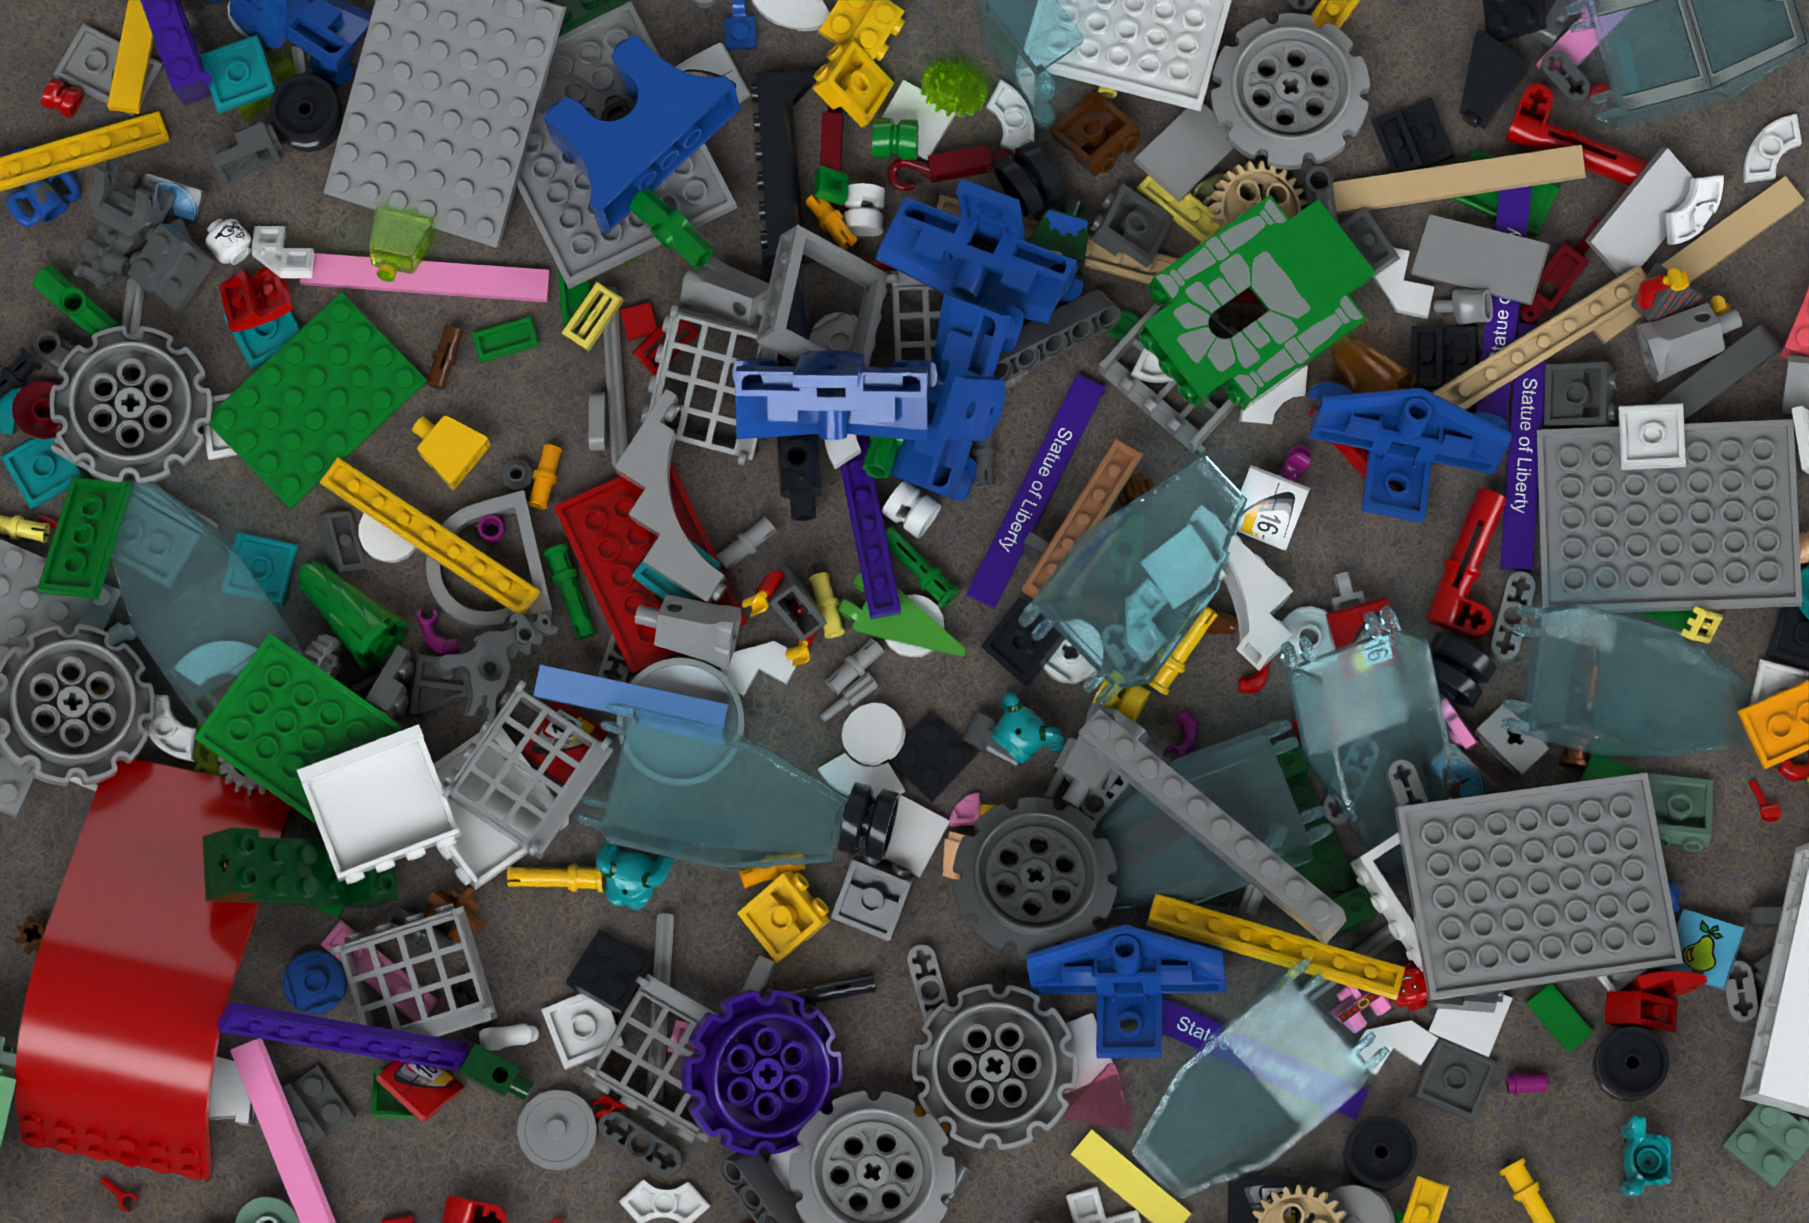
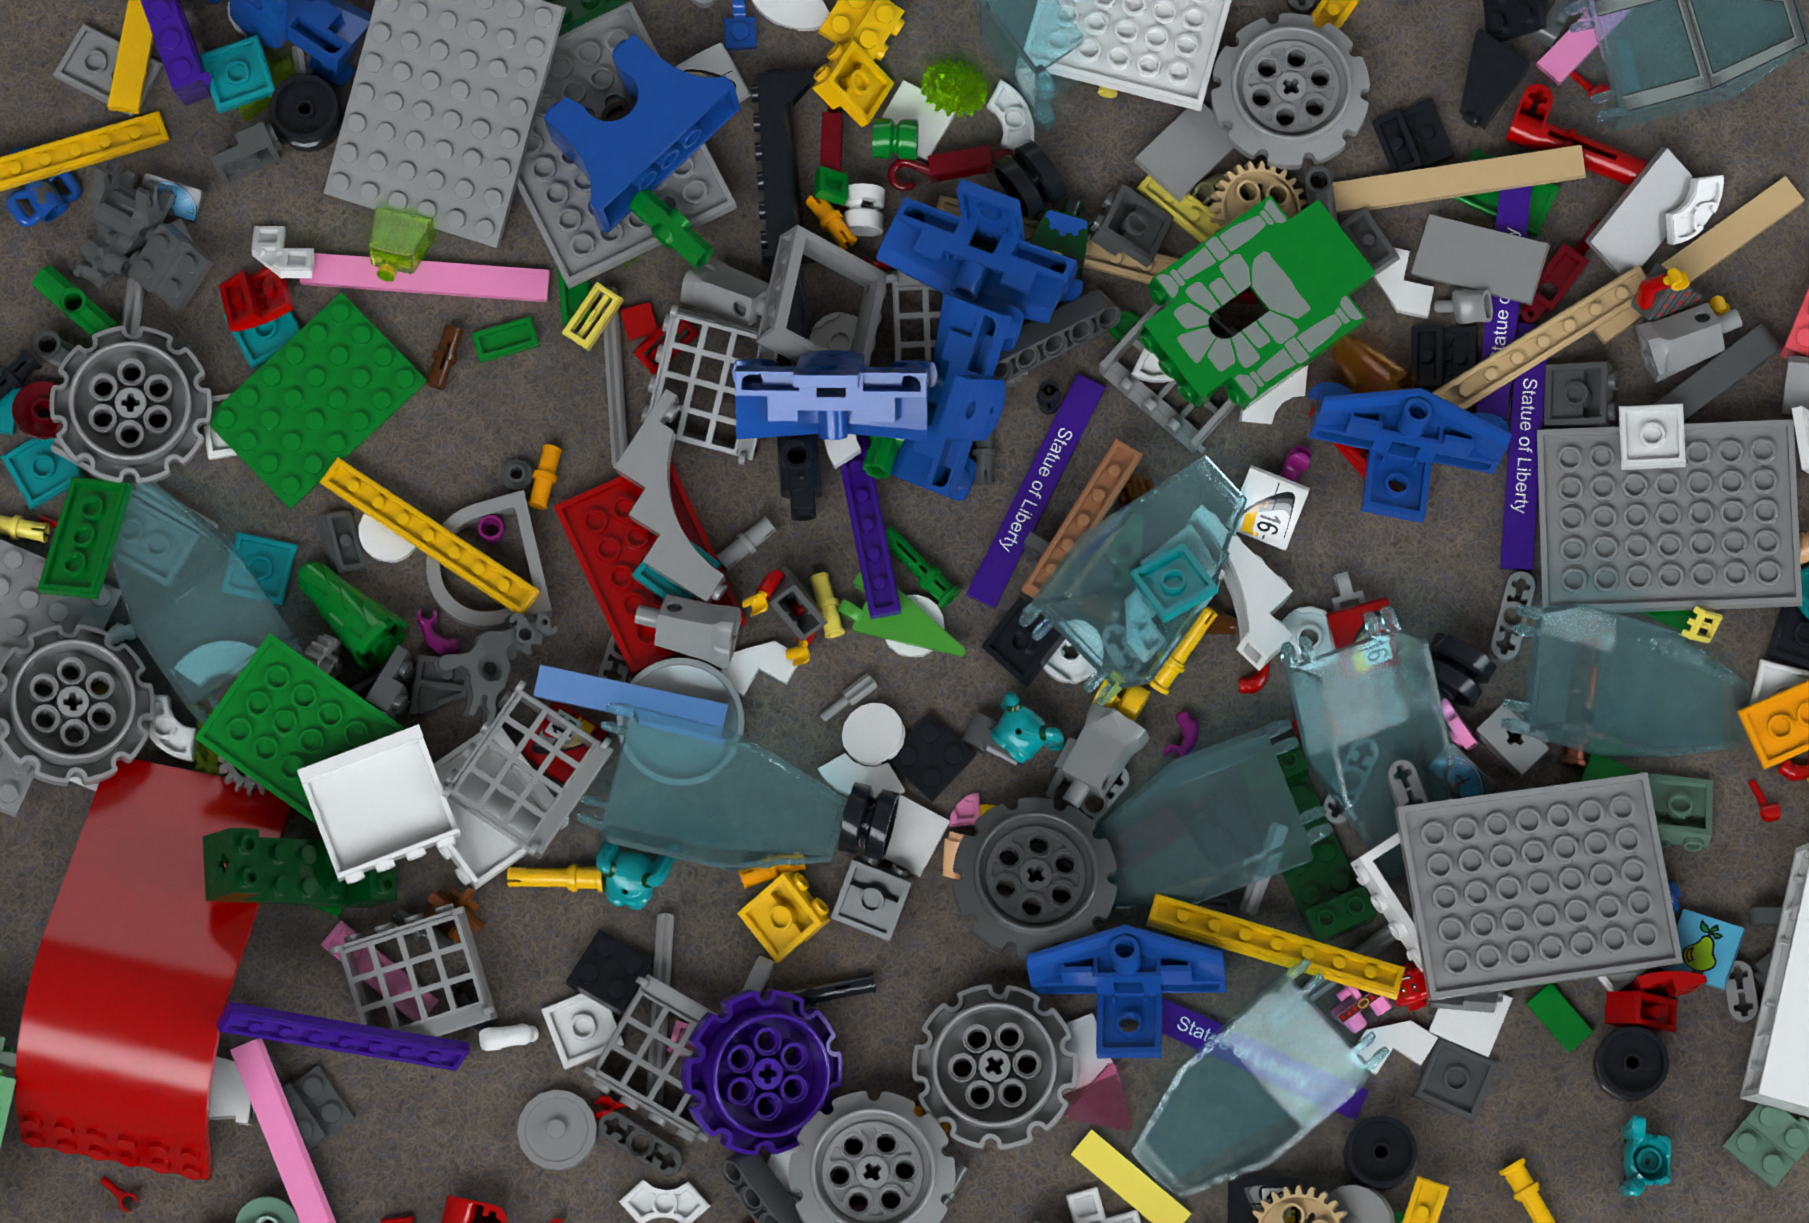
reddish brown gear [15,916,48,955] -> none
red wheel [41,78,83,118] -> none
white head [205,218,252,265] -> none
blue tile [283,950,347,1015] -> none
green slope [370,1068,418,1121] -> none
red slope [376,1061,465,1123] -> none
yellow torso [412,415,491,491] -> none
dark green torso [458,1043,534,1100] -> none
green pin [541,544,596,640] -> none
light grey beam [588,392,607,451] -> none
light grey pin [824,638,884,695] -> none
white wheel [882,481,941,539] -> none
light grey beam [907,945,950,1023] -> none
reddish brown plate [1050,90,1140,177] -> none
light grey brick [1078,709,1347,945] -> none
red piece [1425,488,1507,640] -> none
magenta pin [1506,1070,1548,1097] -> none
dark grey beam [1540,51,1590,105] -> none
white tile [1743,114,1802,183] -> none
none -> black pin [1036,380,1062,415]
none -> teal tile [1129,542,1218,623]

